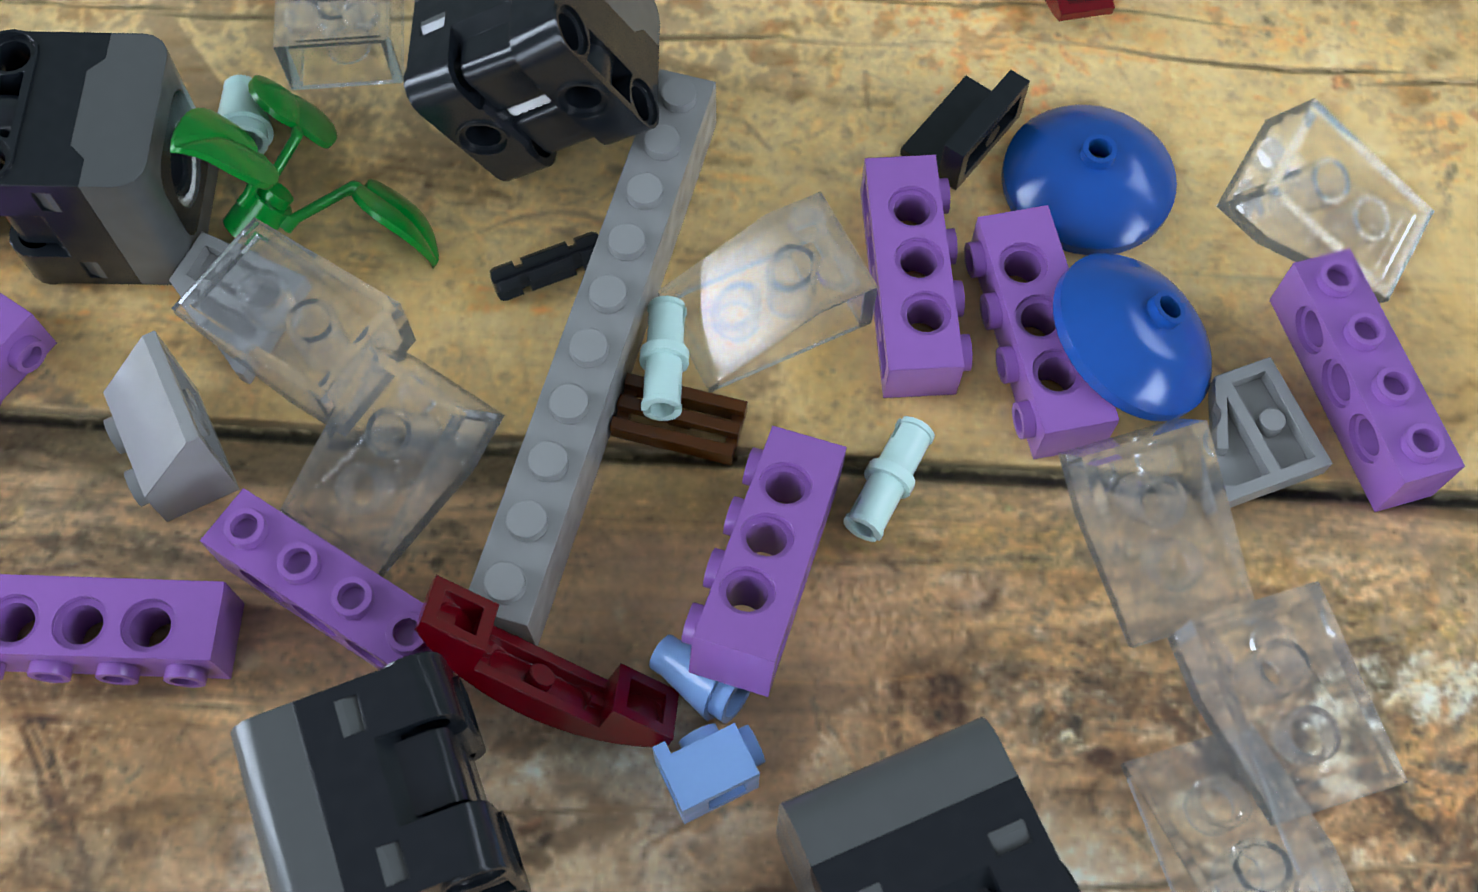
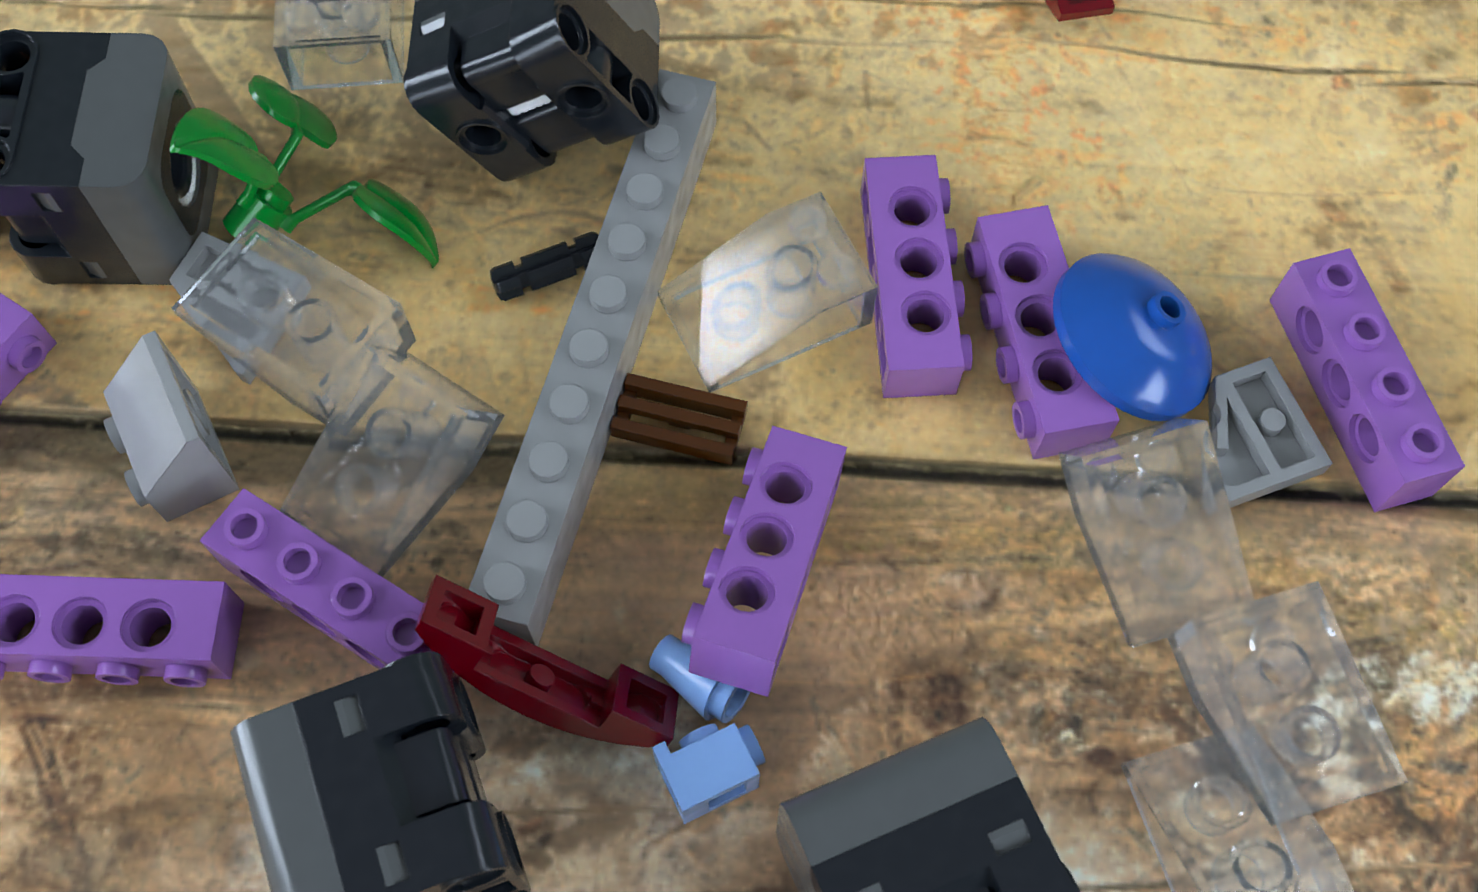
light aqua cone [218,75,274,154] -> none
light aqua pin [639,296,689,421] -> none
light aqua pin [843,416,935,542] -> none
black panel [900,70,1030,190] -> none
blue dish [1002,104,1177,255] -> none
clear slope [1216,98,1435,303] -> none

